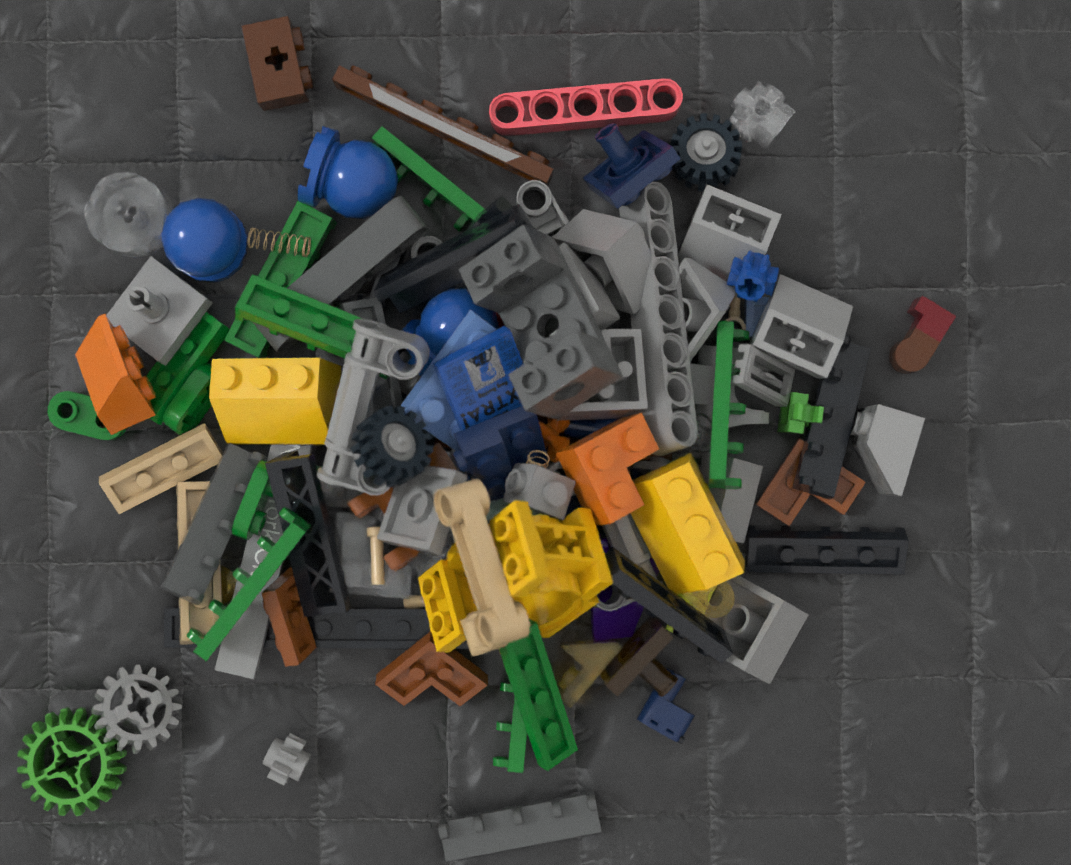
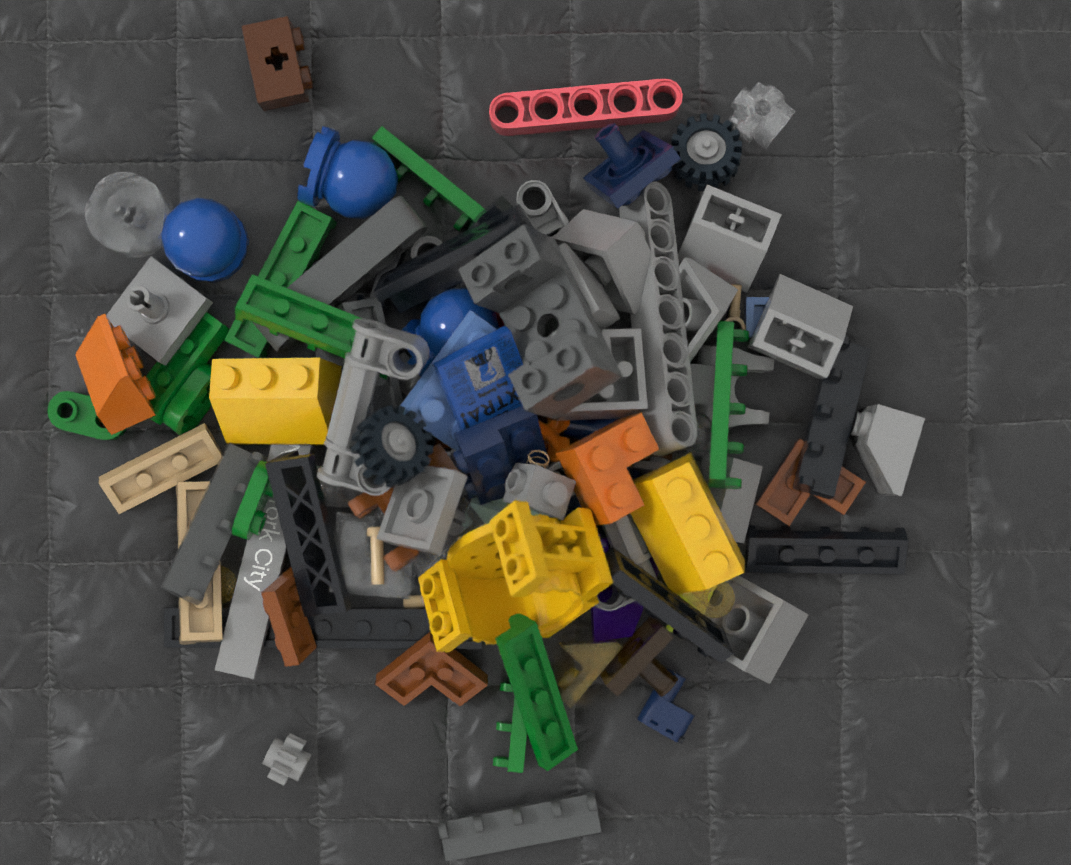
bright green gear [17,707,127,816] -> none
light grey gear [91,665,182,754] -> none
green hinge [186,507,311,661] -> none
tan piece [247,227,311,257] -> none
reddish brown plate [332,65,554,186] -> none
tan piece [434,479,530,657] -> none
blue gear [727,250,779,302] -> none
light grey tile [731,344,795,407] -> none
bright green plate [777,392,824,434] -> none
leg [889,295,956,374] -> none

